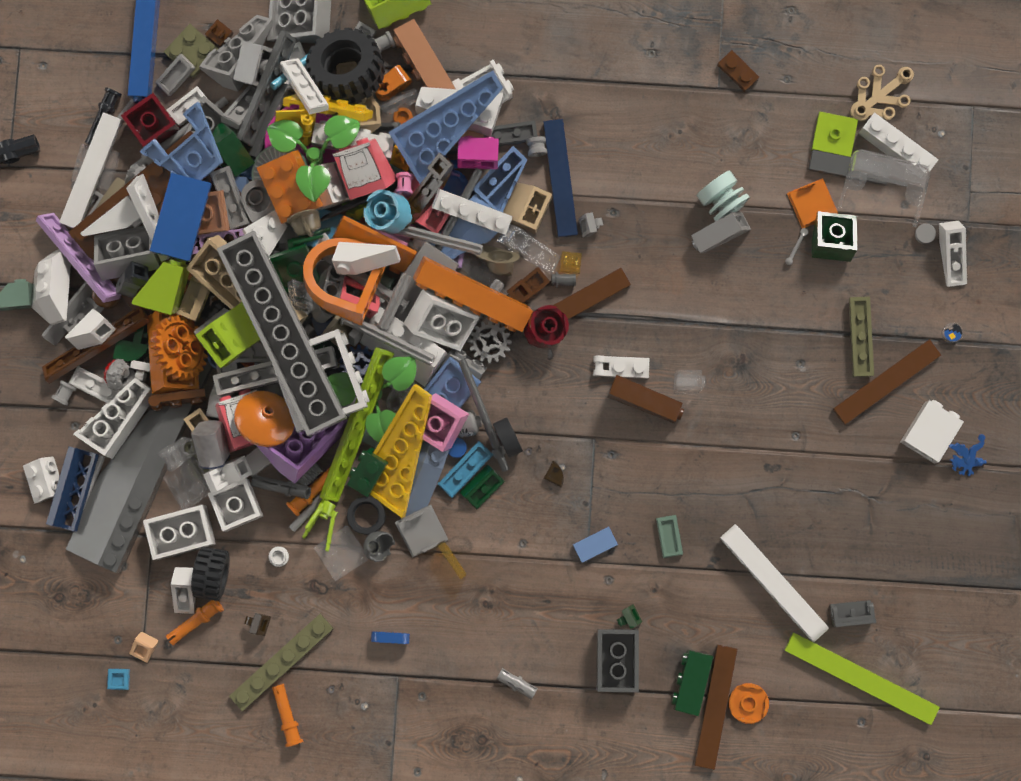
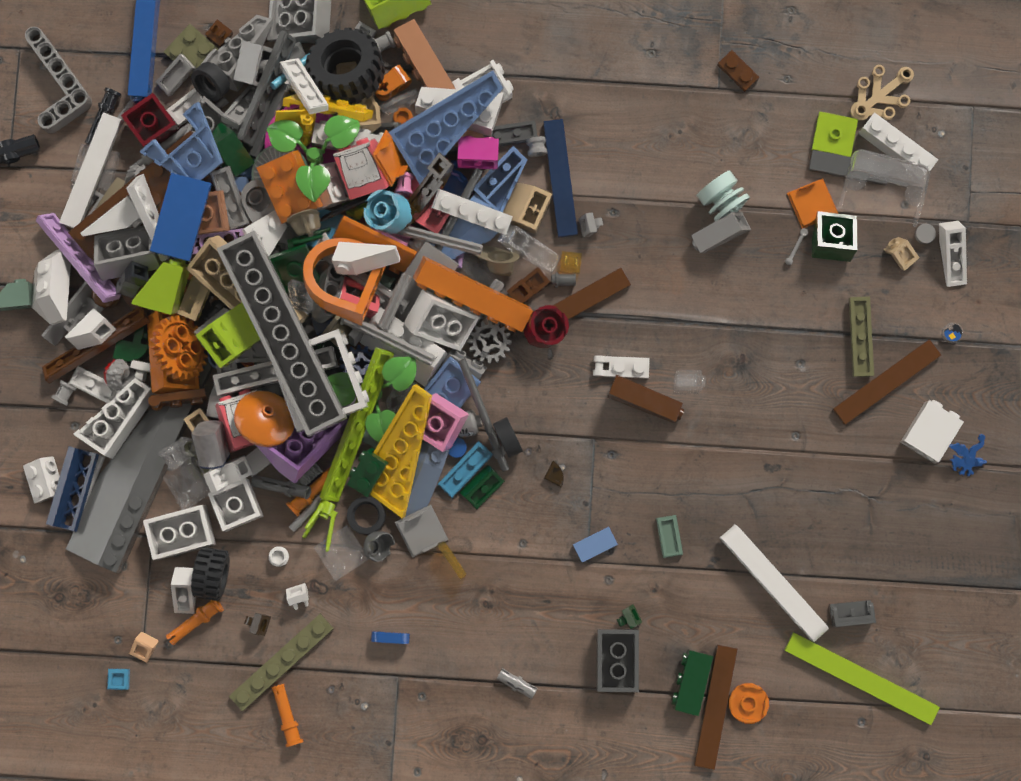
none -> light grey beam [25,27,92,133]
none -> black tyre [191,62,230,102]
none -> white tile [286,583,309,610]
none -> orange piece [372,130,408,187]
none -> tan bracket [884,237,919,270]

